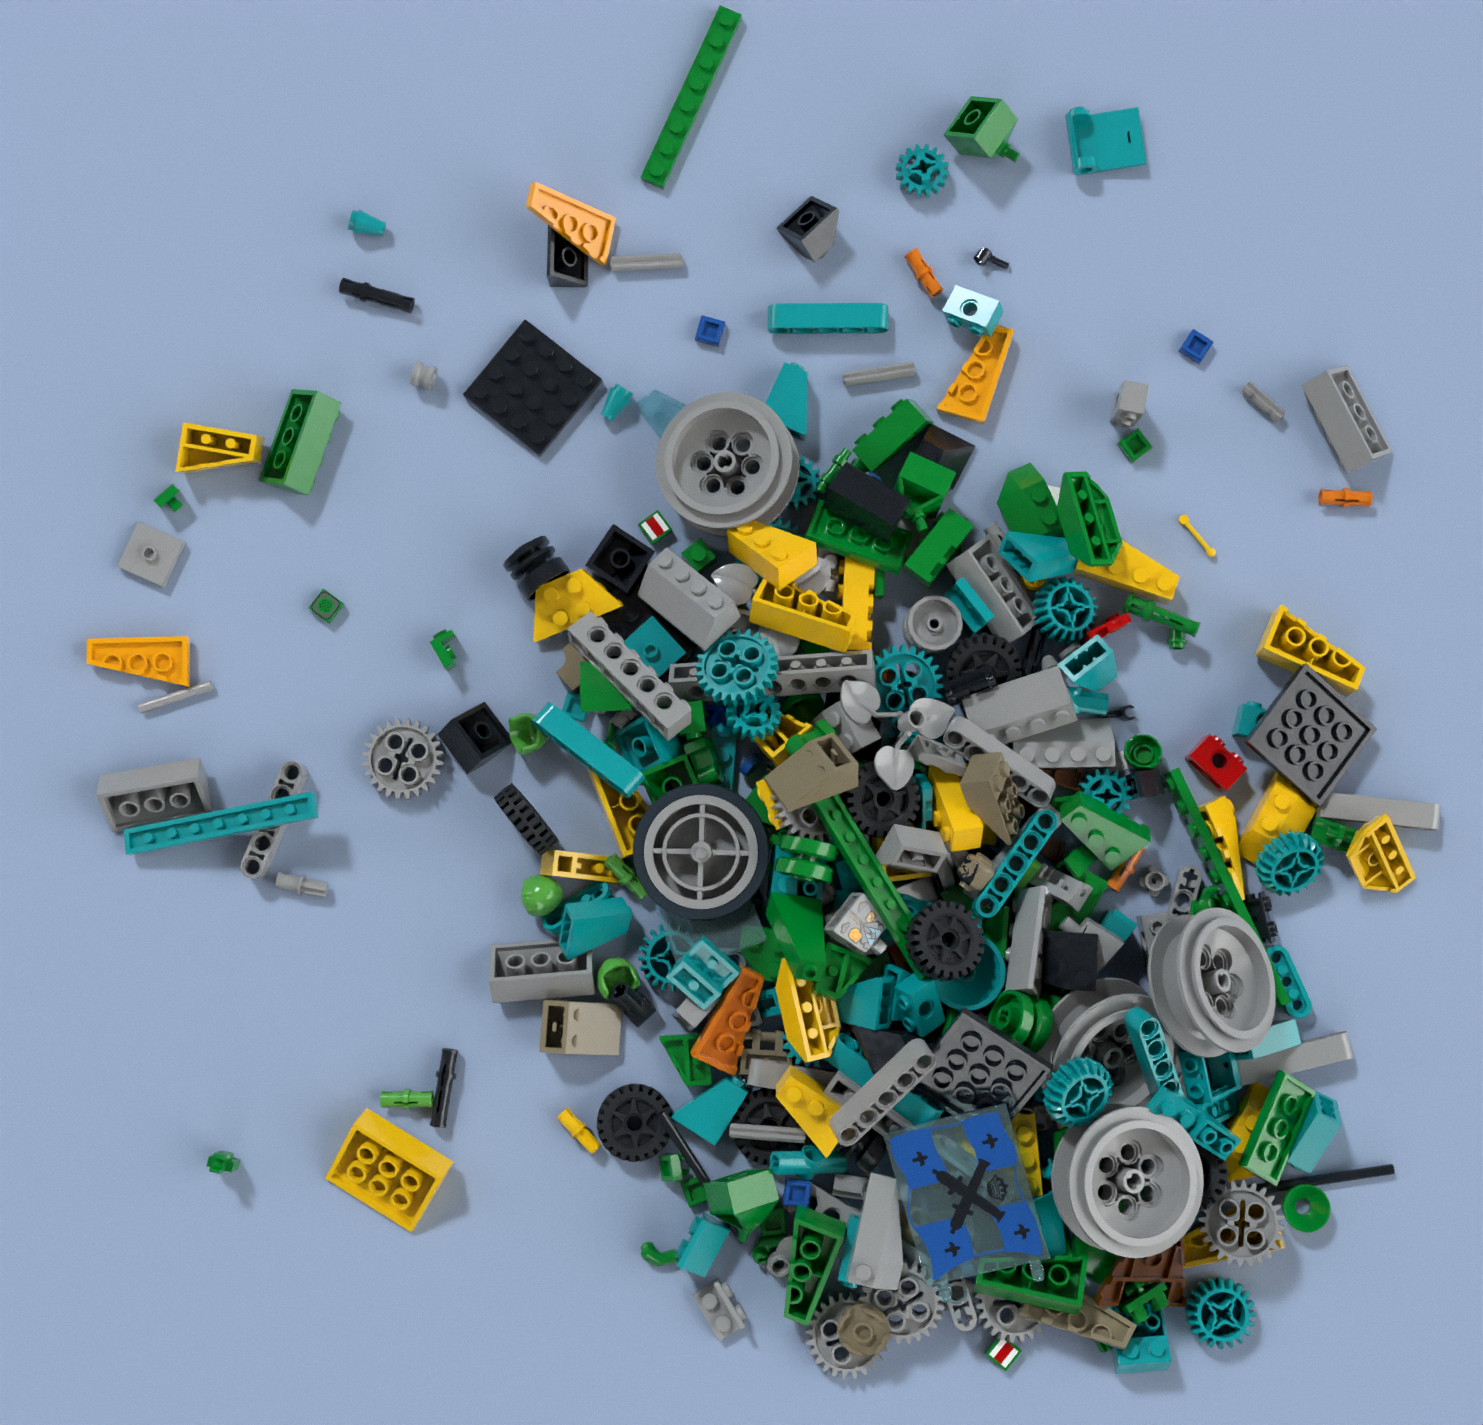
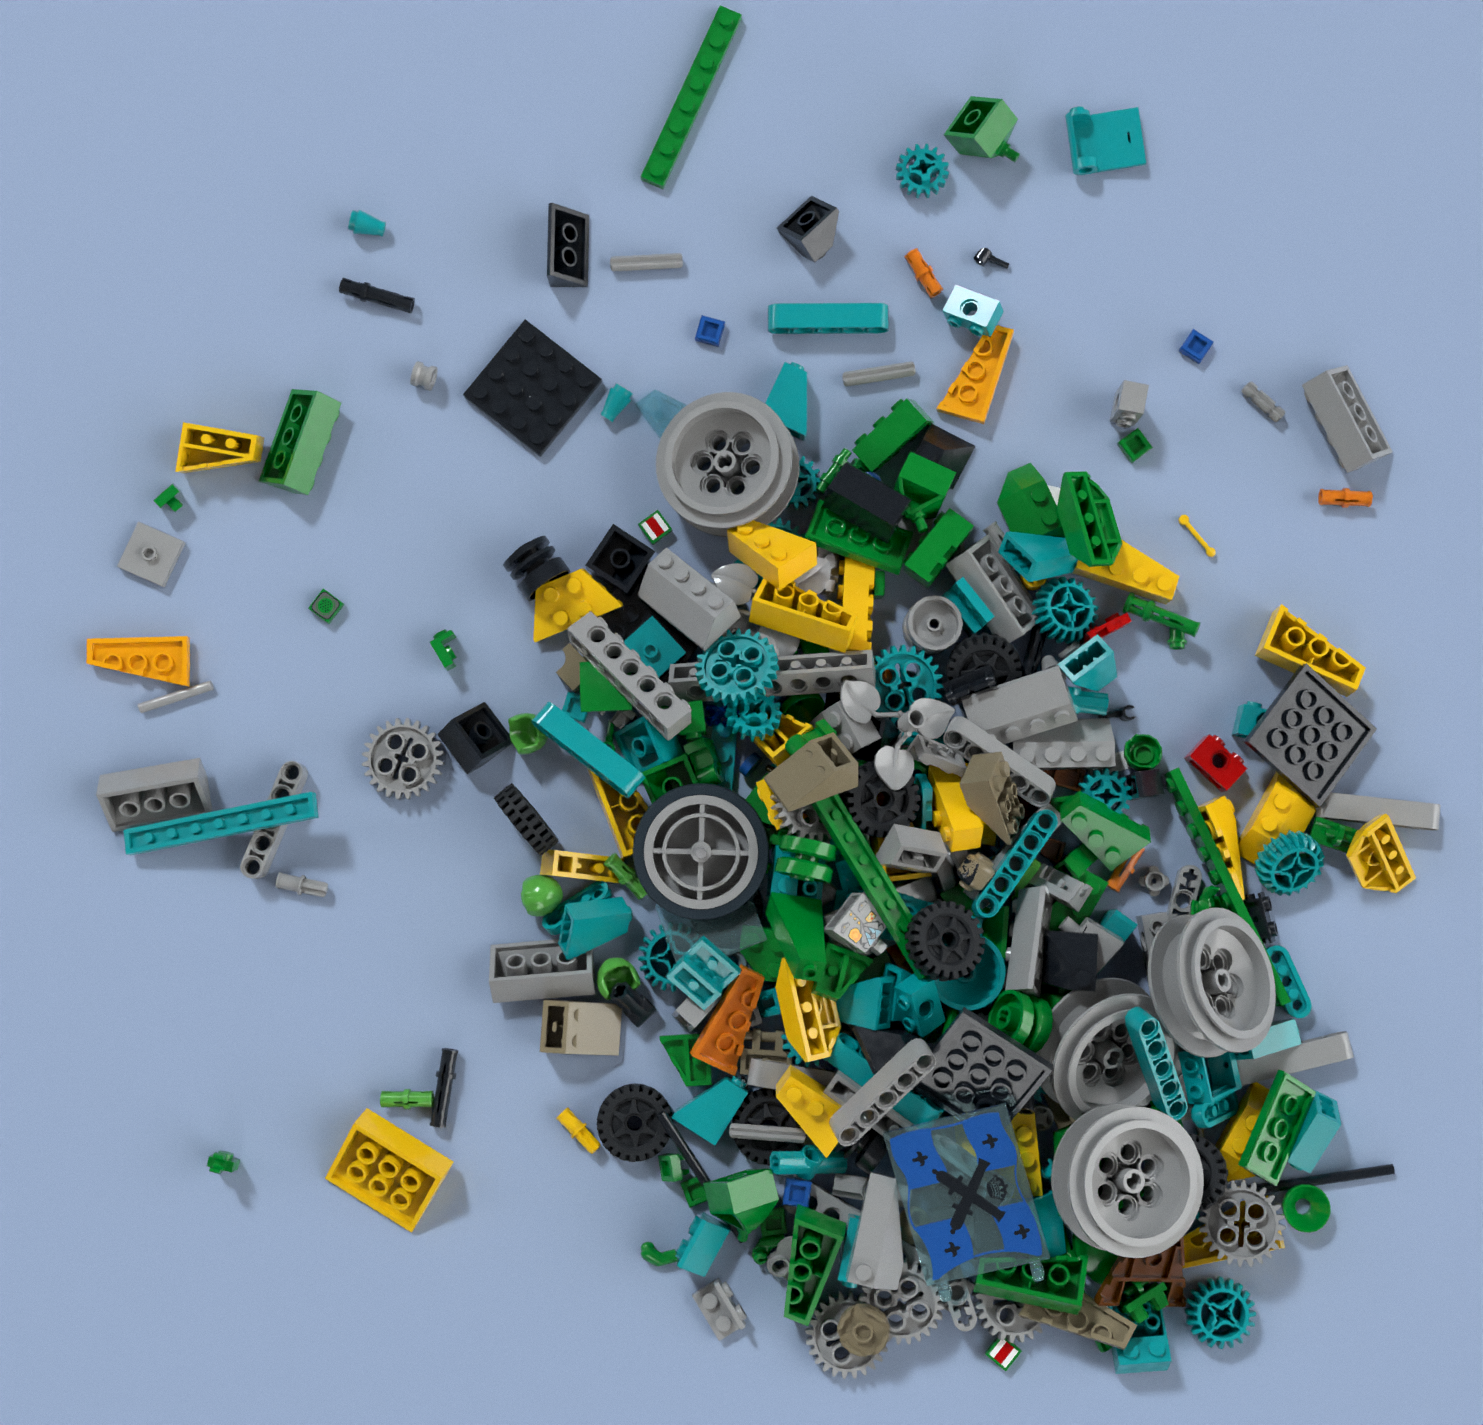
light orange wing [526,182,616,266] -> none
green brick [681,537,717,574] -> none
teal gear [1042,1056,1113,1128] -> none
teal slope [1146,1086,1241,1161] -> none

